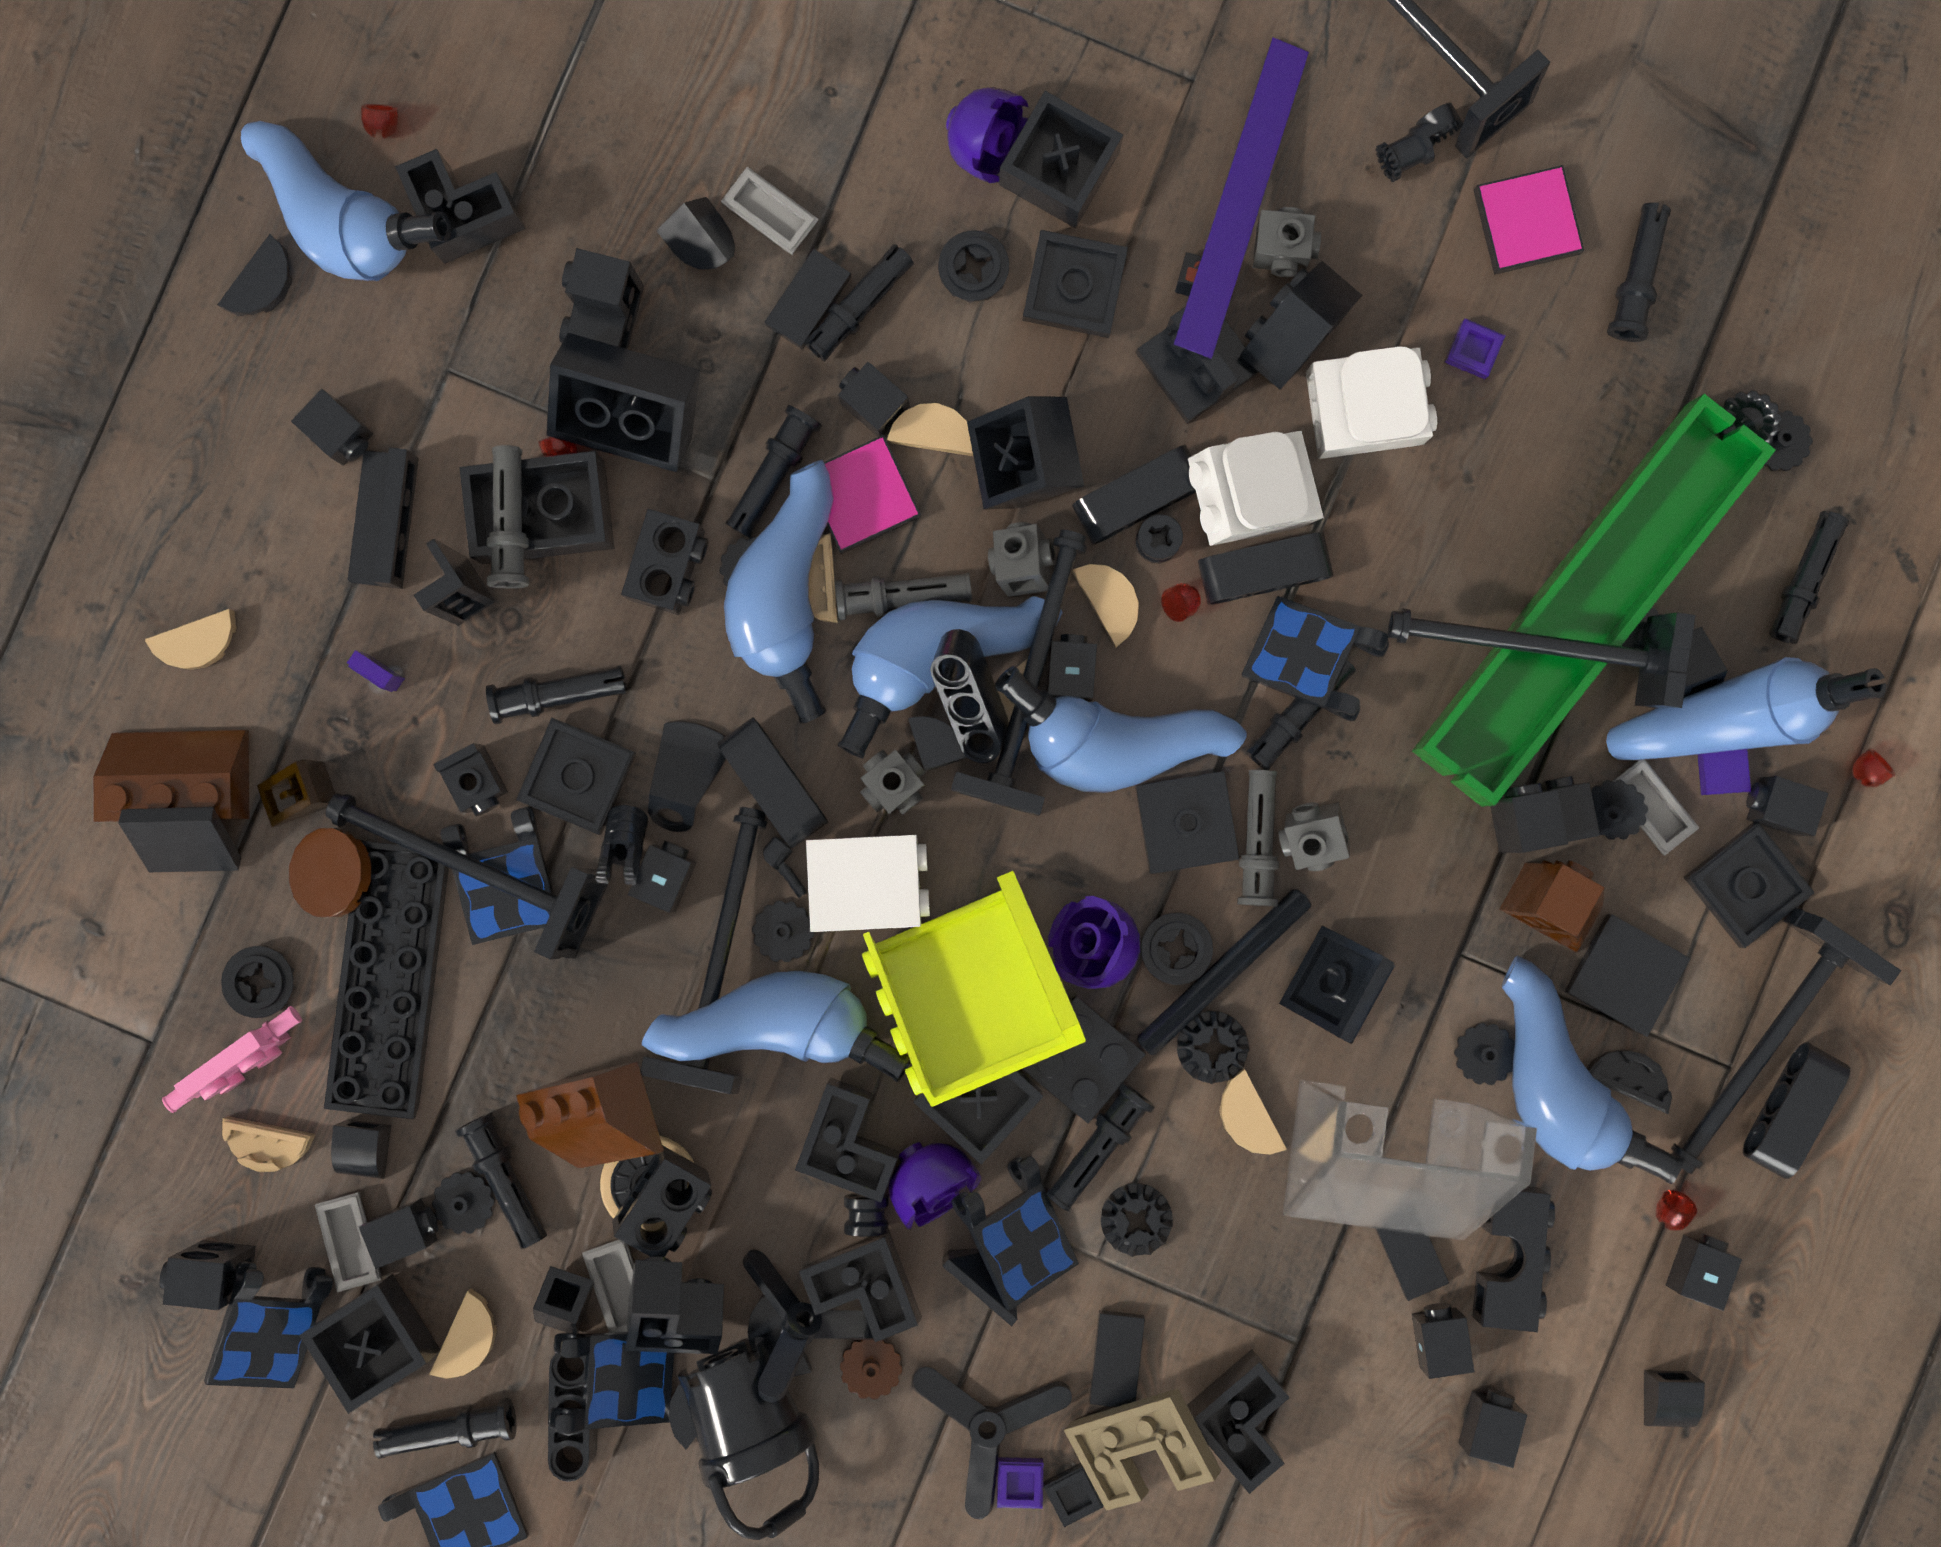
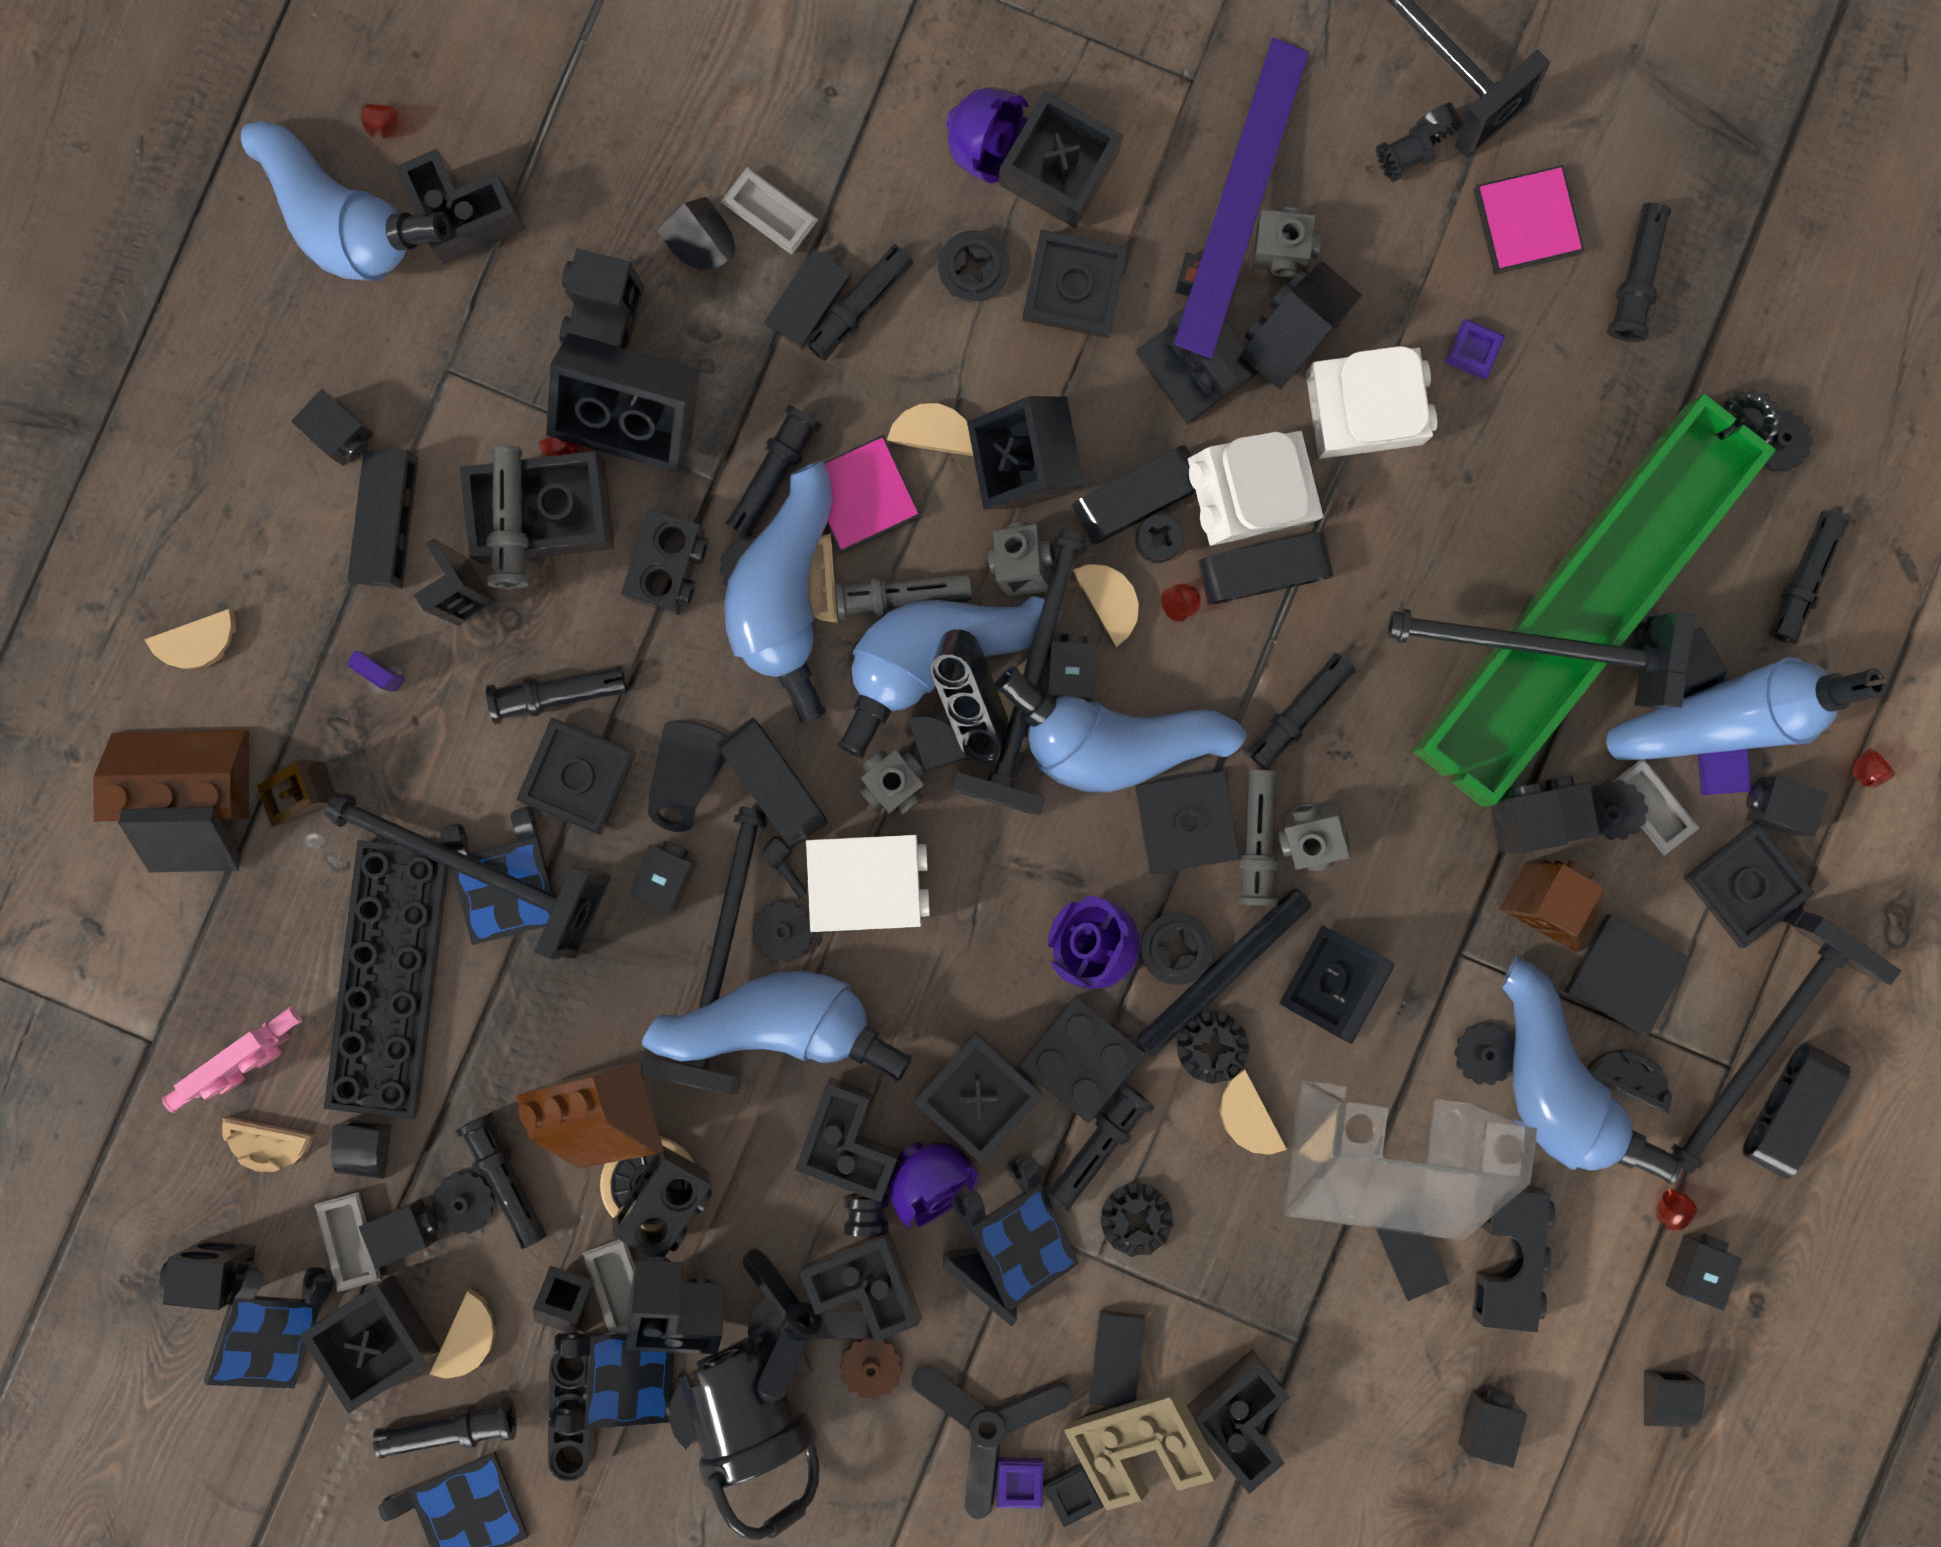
black tile [217,234,292,316] -> none
black gear [221,946,296,1018] -> none
reddish brown tile [289,828,371,917] -> none
black brick [433,743,508,816] -> none
black hinge [595,805,648,885] -> none
black brick [838,362,910,437] -> none
neon yellow panel [862,871,1086,1107] -> none
black flag [1241,596,1389,721] -> none
black brick [1412,1303,1475,1379] -> none

